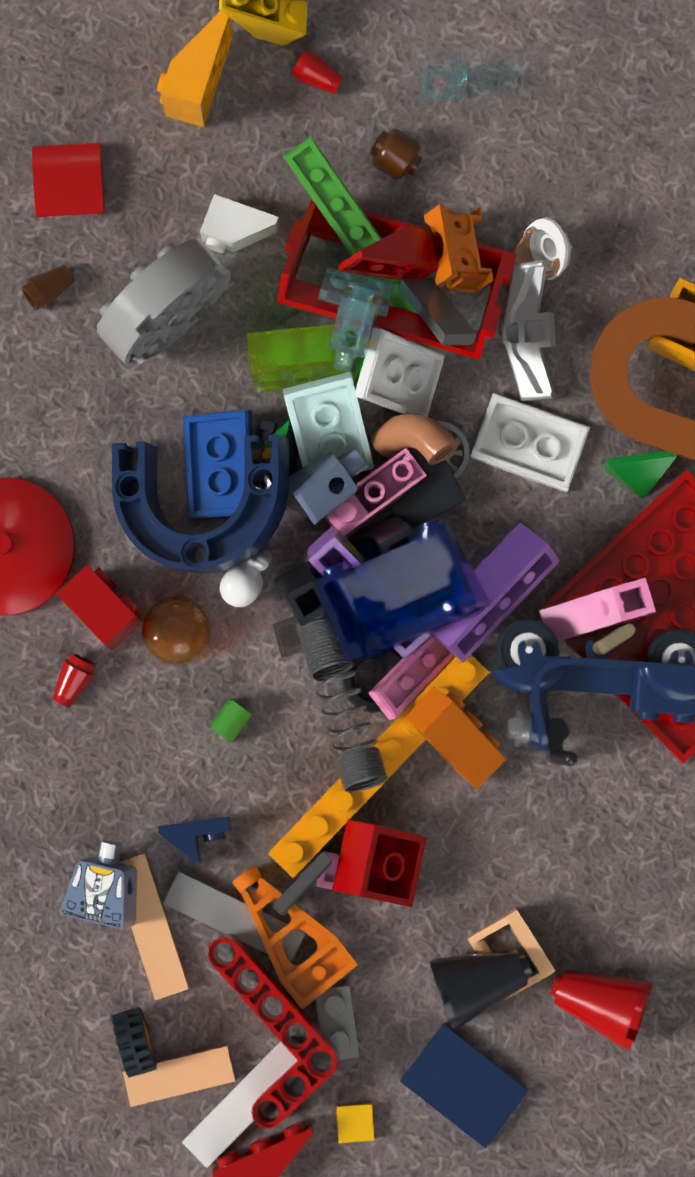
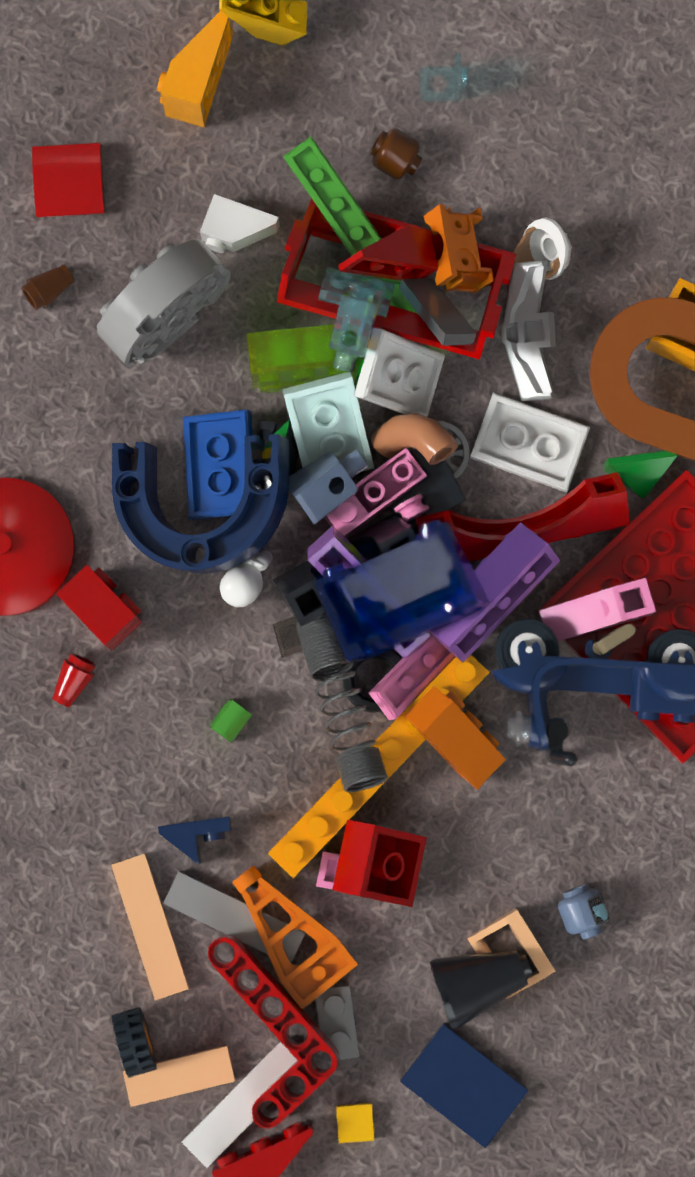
sand blue torso [60,840,137,930] -> none
clear orange cylinder [141,596,211,666] -> none
dark grey tile [273,852,332,916] -> none
red cone [291,50,344,95] -> none
red cone [550,970,653,1051] -> none
none -> bright pink bush [394,493,430,523]
none -> red arch [415,472,630,570]
none -> sand blue head [558,884,609,939]

